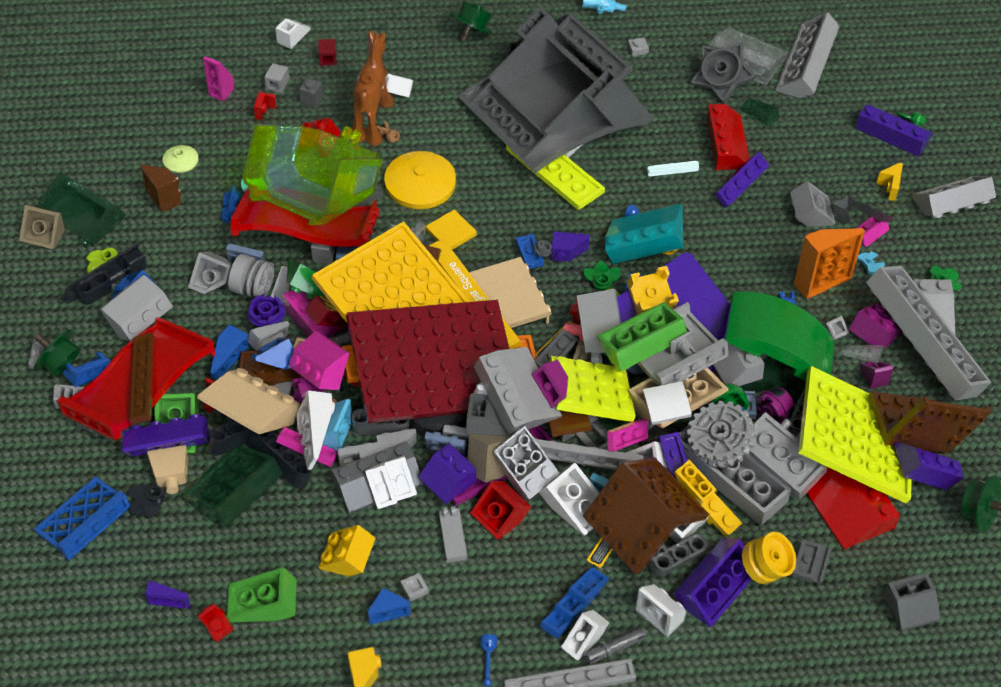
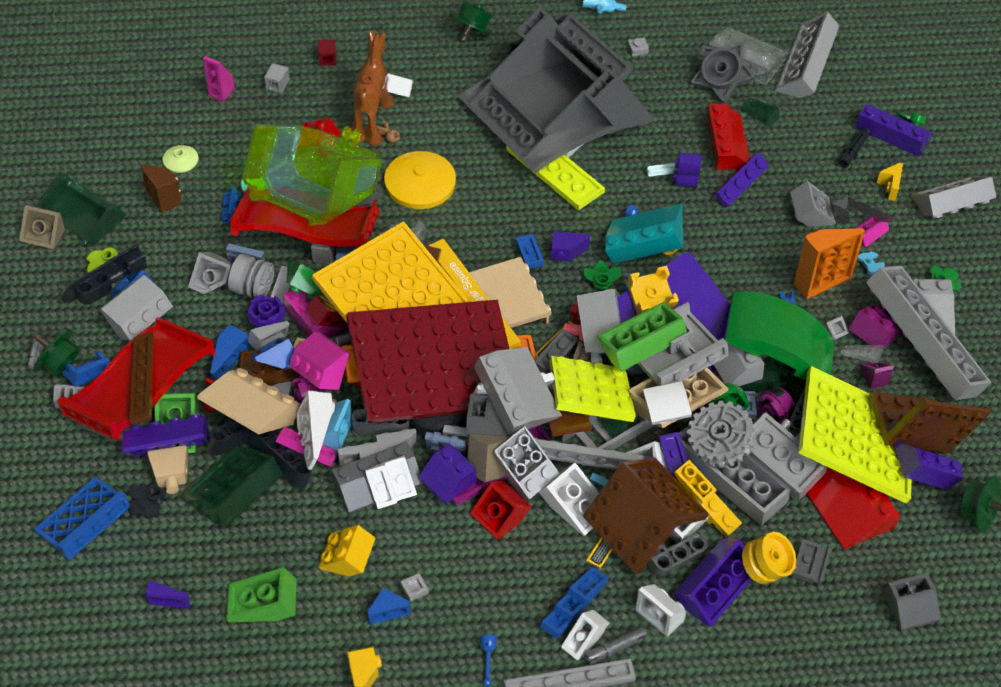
red bracket [198,604,234,642] -> none
red bracket [254,92,277,120] -> none
white slope [276,18,310,49] -> none
dark grey brick [299,78,323,109] -> none
yellow tile [425,209,477,250] -> none
light grey hinge [439,506,467,563] -> none
magenta slope [531,360,568,408] -> none
dark grey plate [534,240,552,257] -> none
dark pink tile [607,418,648,452] -> none
none -> dark purple brick [673,153,701,188]
none -> black pin [839,127,871,168]

